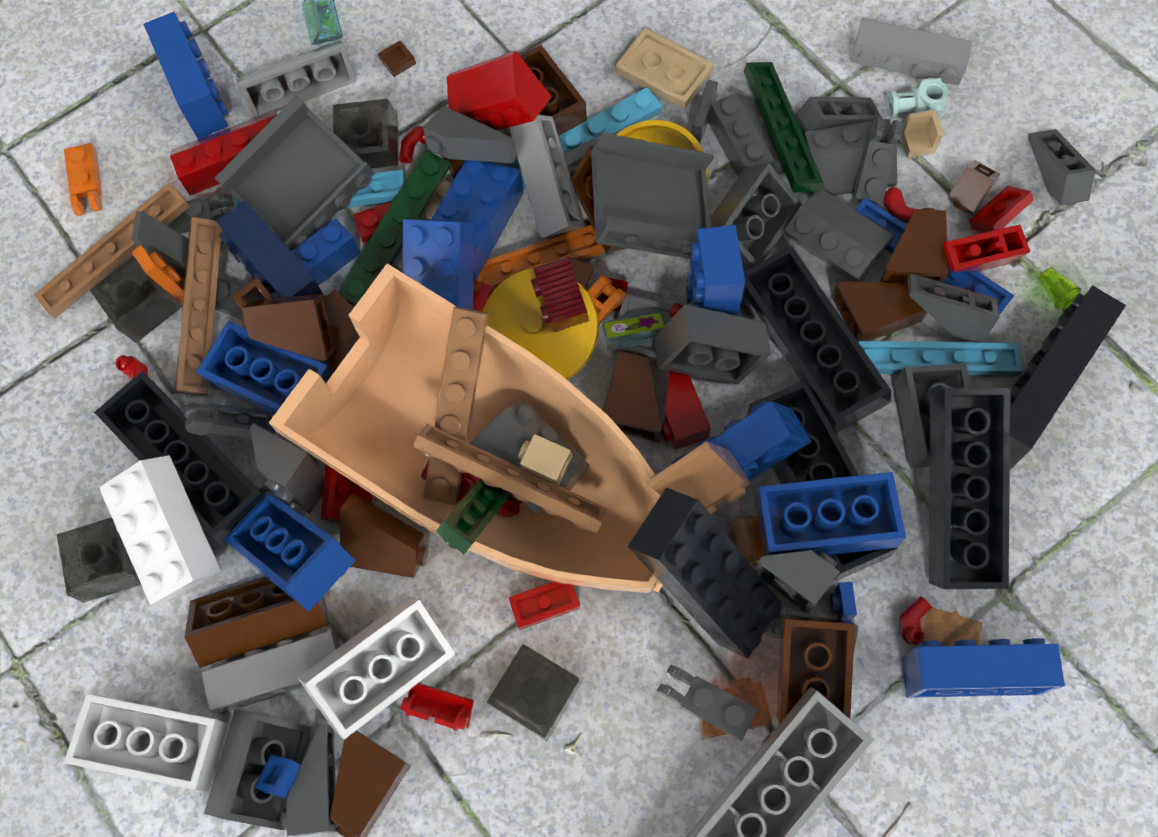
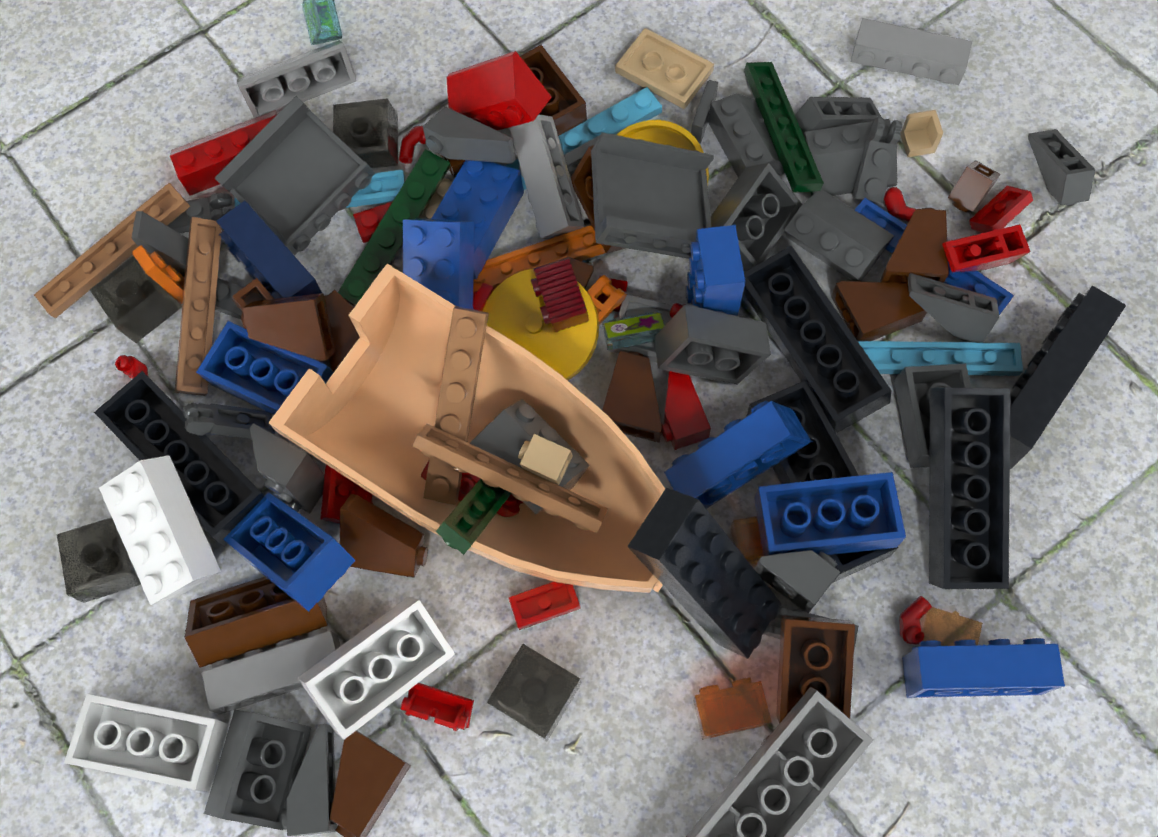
orange hinge [64,143,102,216] -> none
blue brick [143,11,229,139] -> none
blue plate [255,755,301,798] -> none
blue brick [291,218,361,286] -> none
reddish brown tile [378,41,416,77] -> none
medium nougat slope [647,441,751,516] -> none
dark grey hinge [657,665,758,741] -> none
blue plate [830,582,857,621] -> none
light aqua connector [887,78,948,119] -> none
clear neon green cone [1039,267,1081,312] -> none

